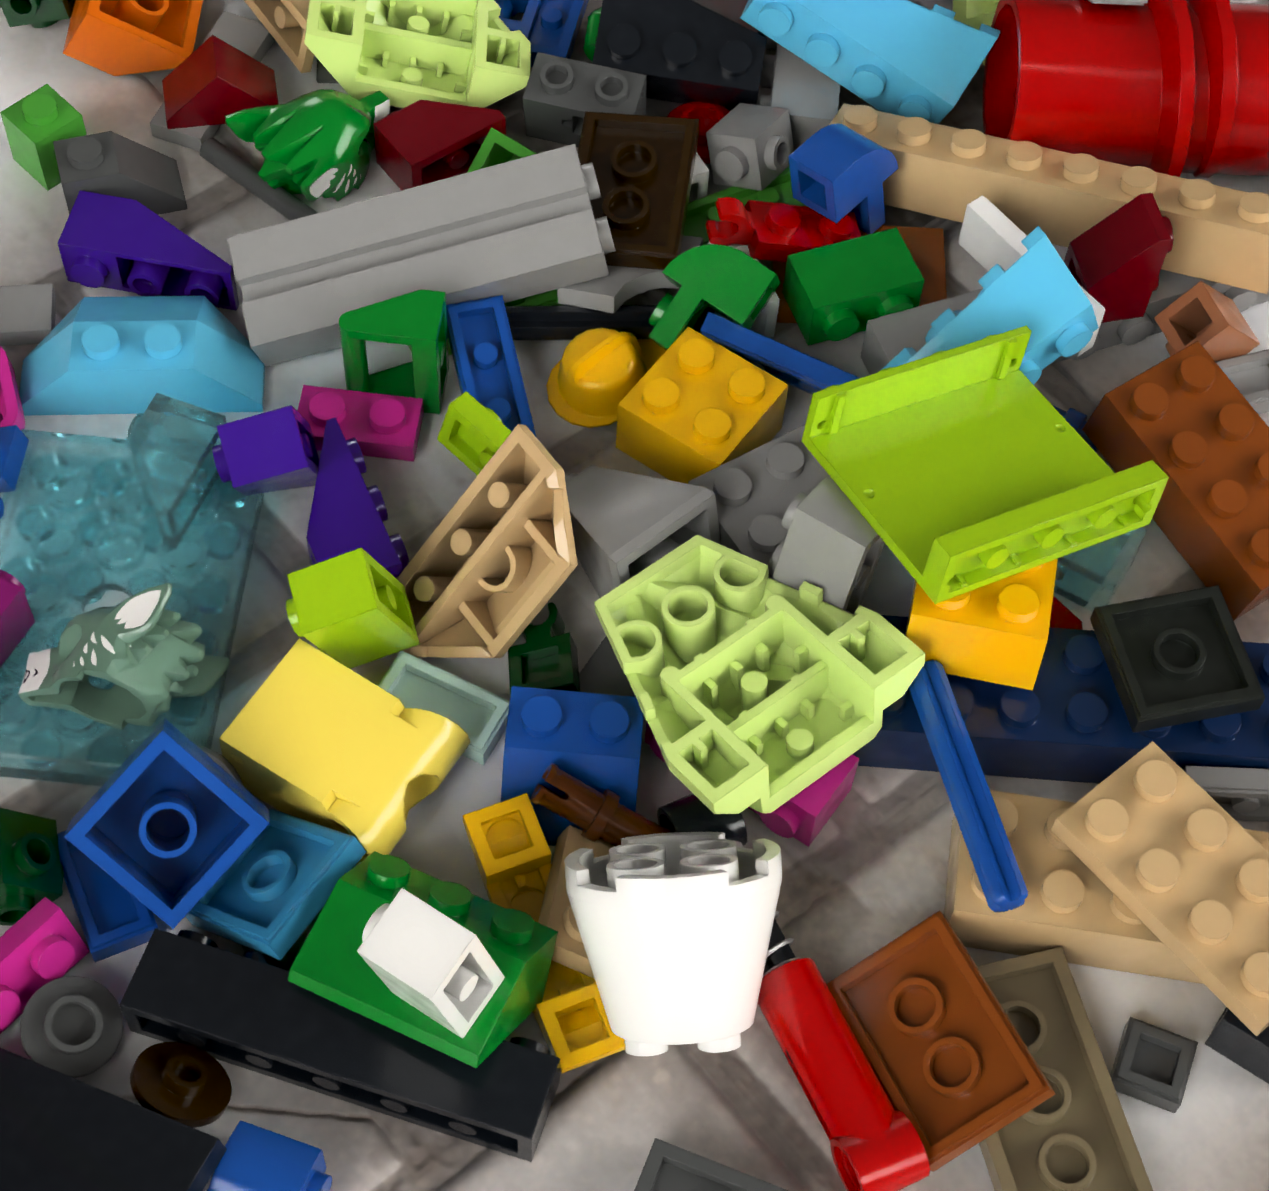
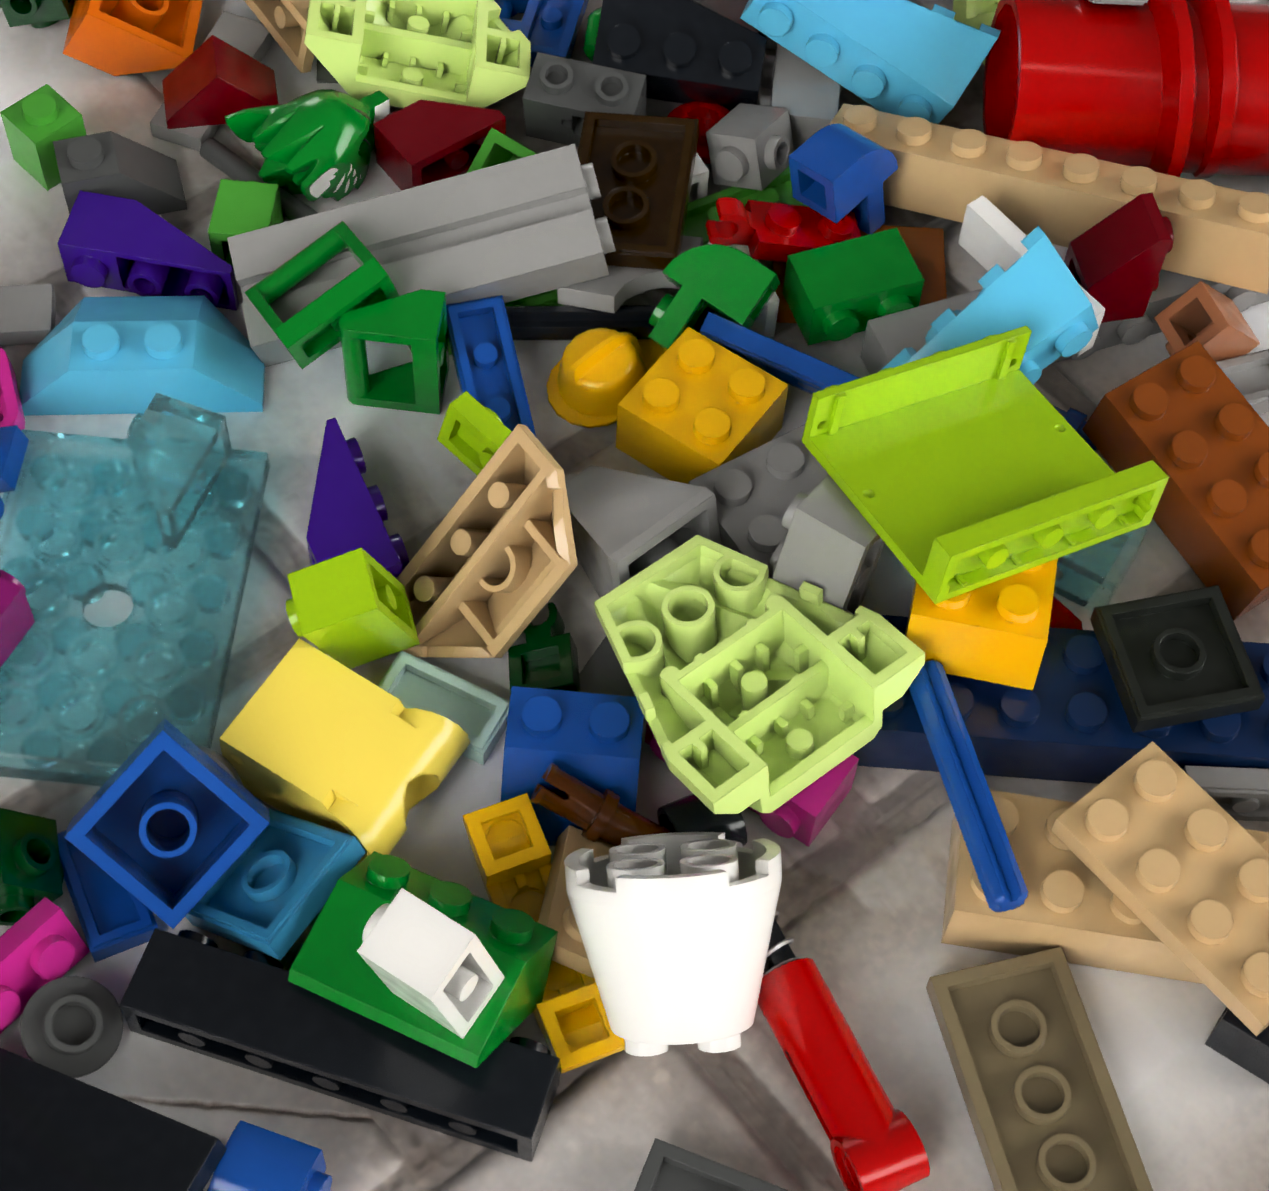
sand green piece [18,583,229,730] -> none
dark brown piece [130,1042,232,1128] -> none
dark purple slope [212,405,320,495] -> none
dark pink plate [297,385,424,462] -> none
dark orange tile [827,910,1055,1172] -> none
dark grey tile [1110,1017,1198,1113] -> none
none -> bright green brick [208,179,284,271]
none -> green tile [244,221,400,369]

